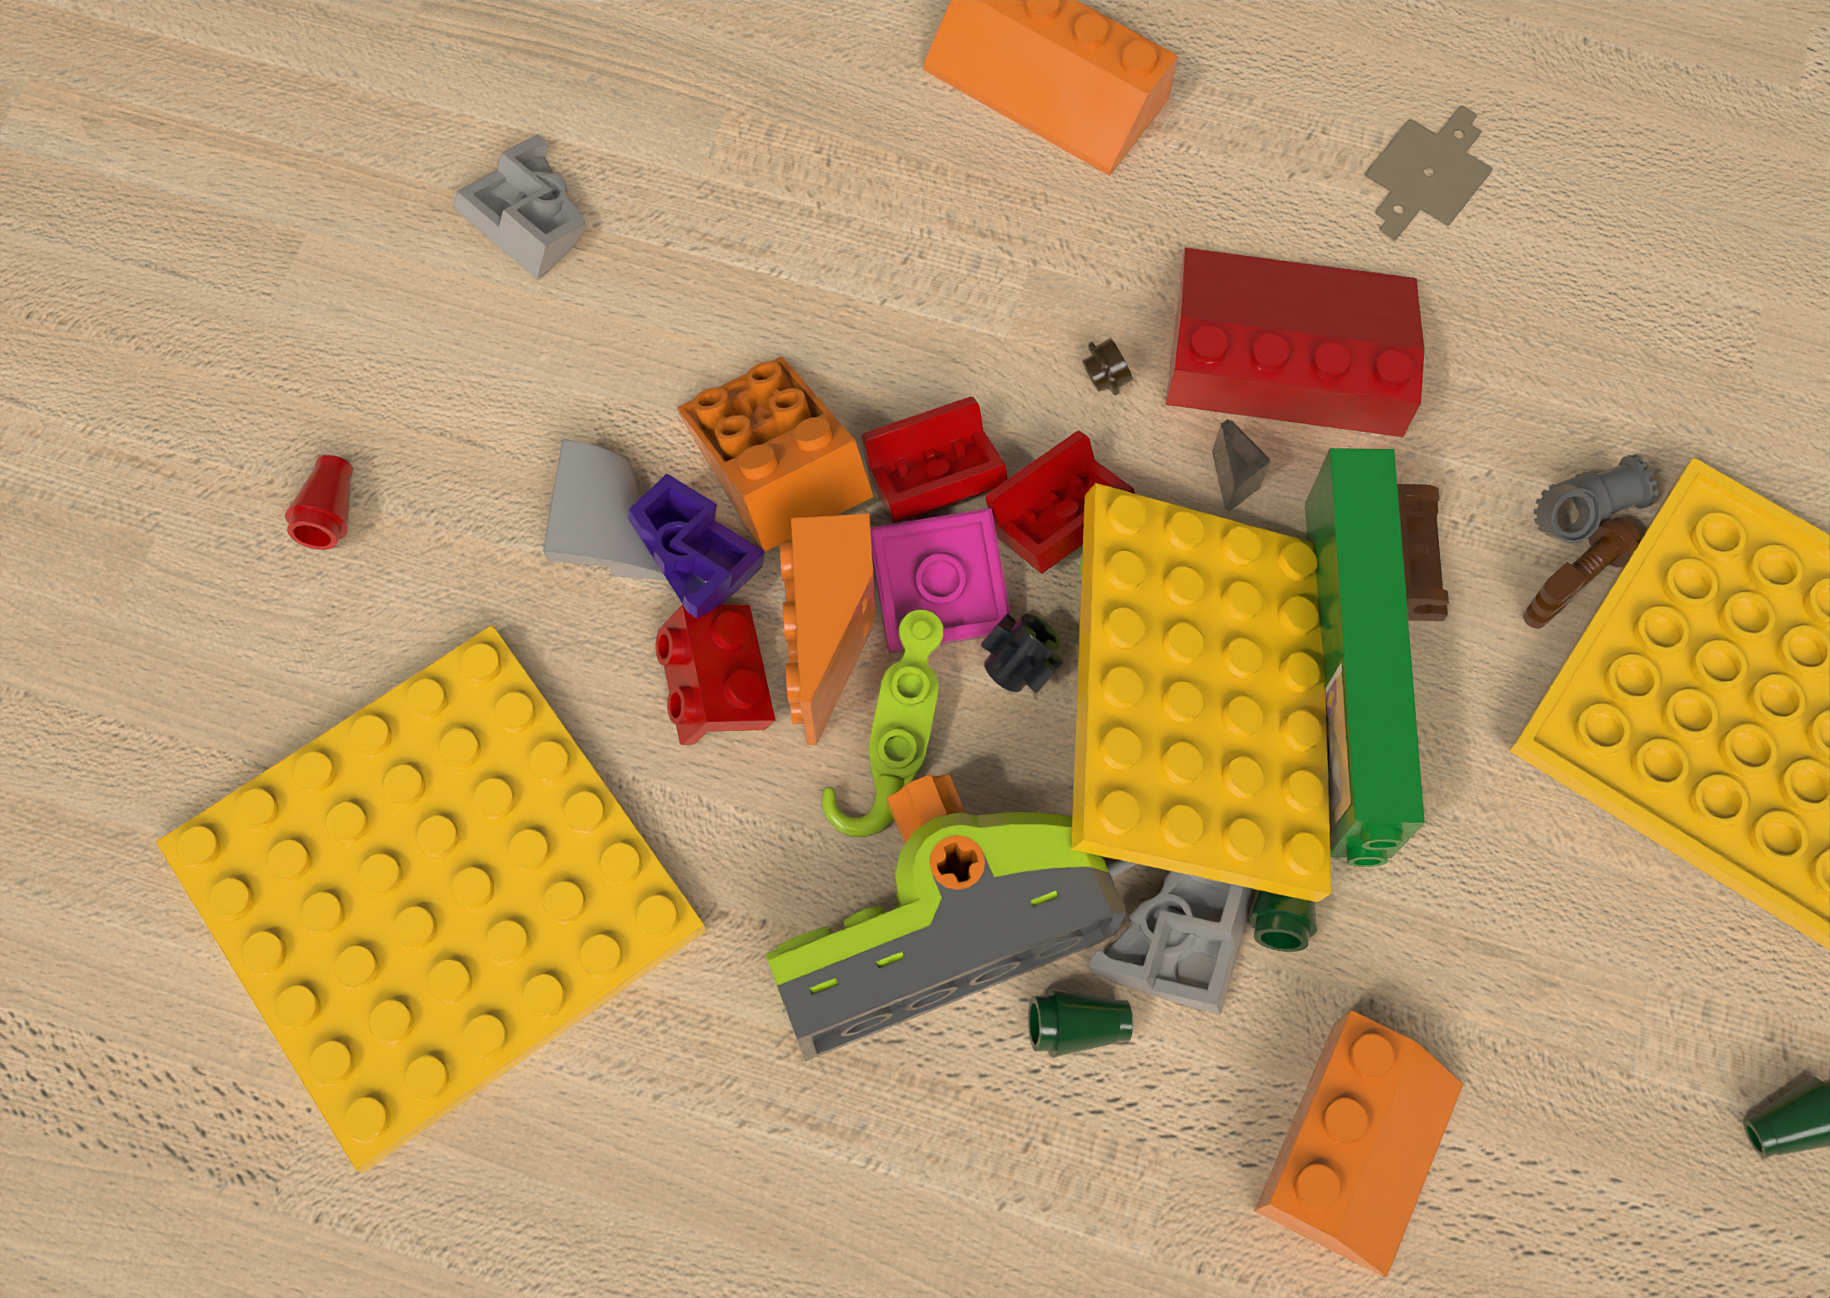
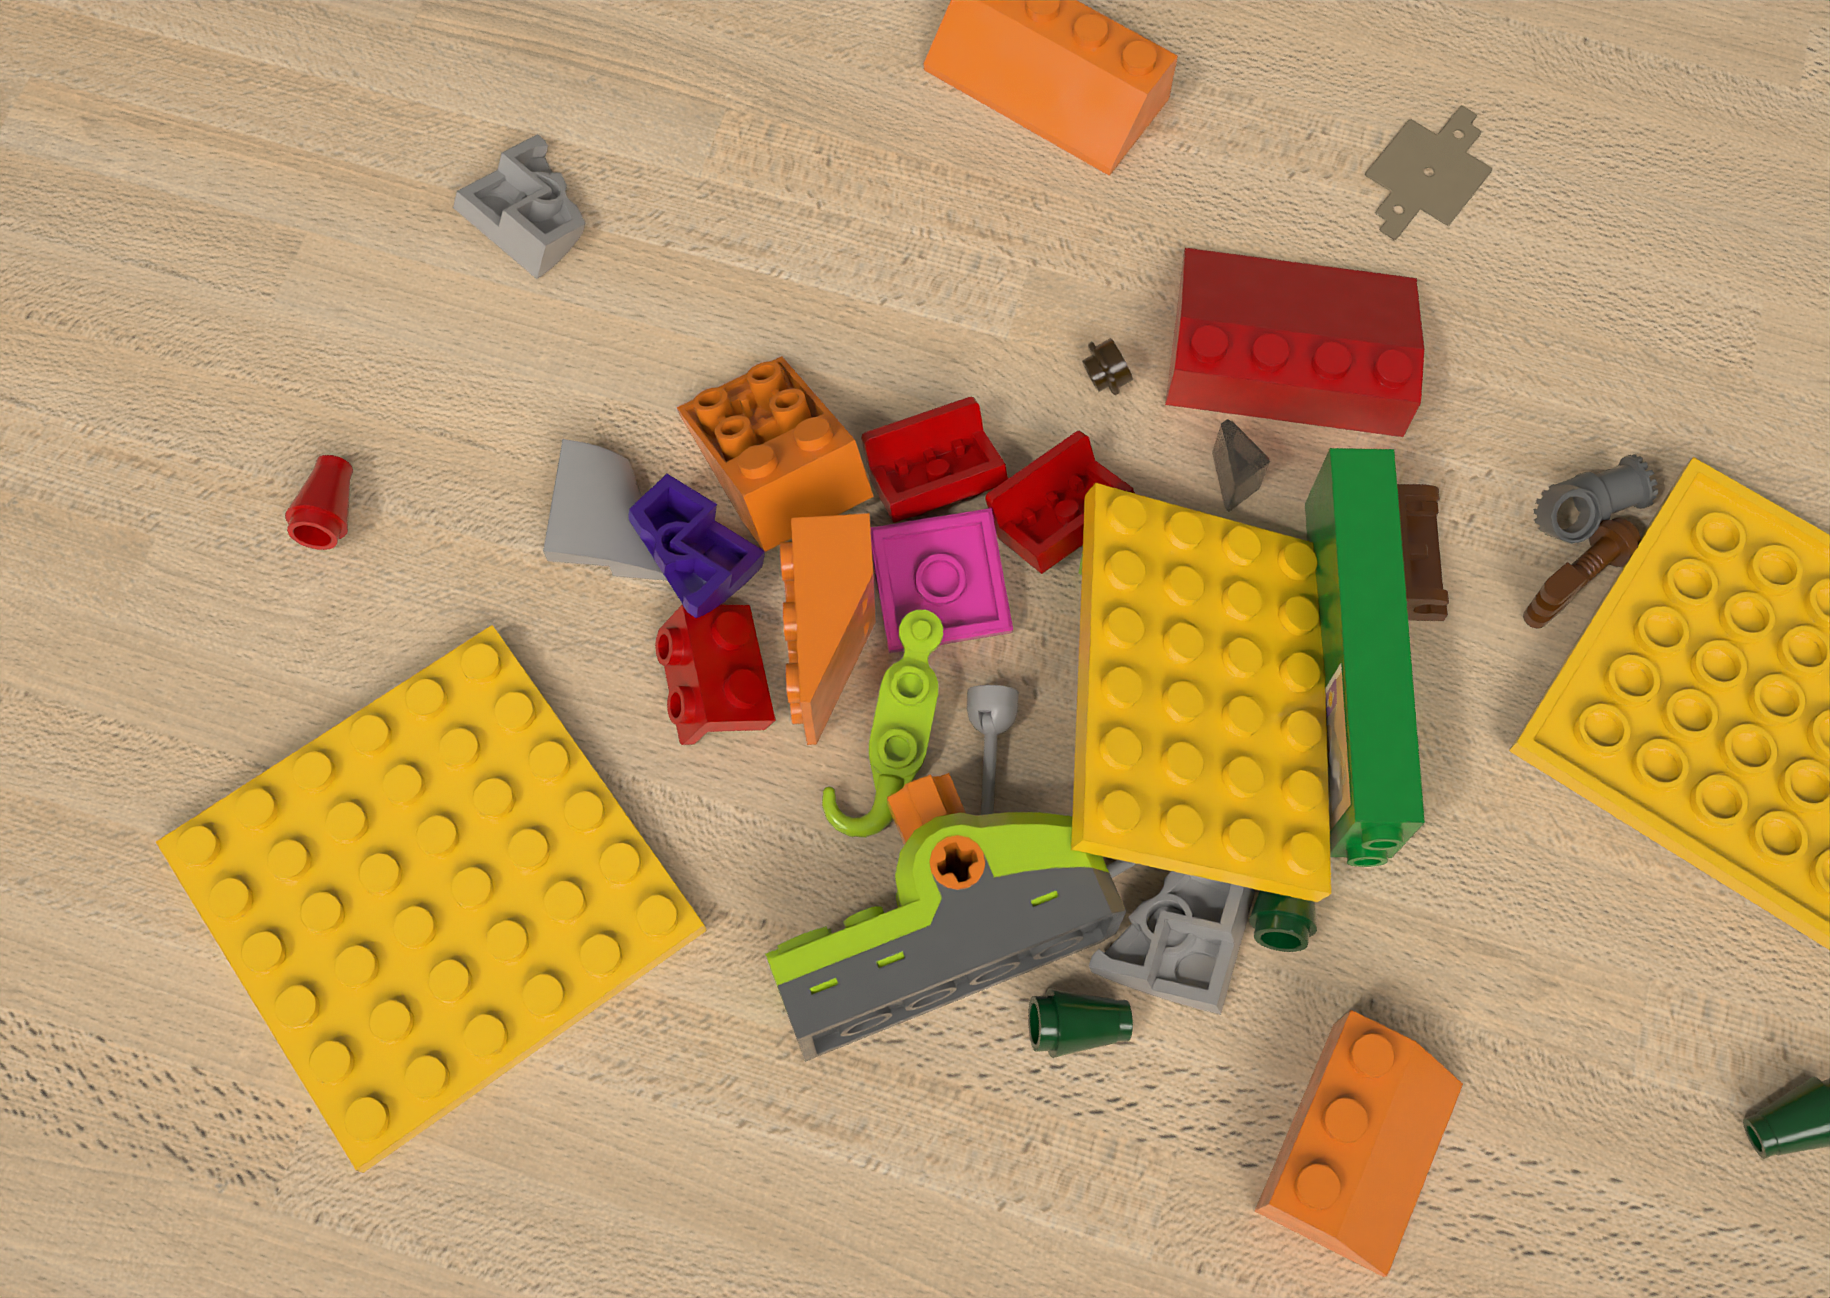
black gear [981,614,1063,693] -> none
none -> light grey hinge [967,685,1019,815]

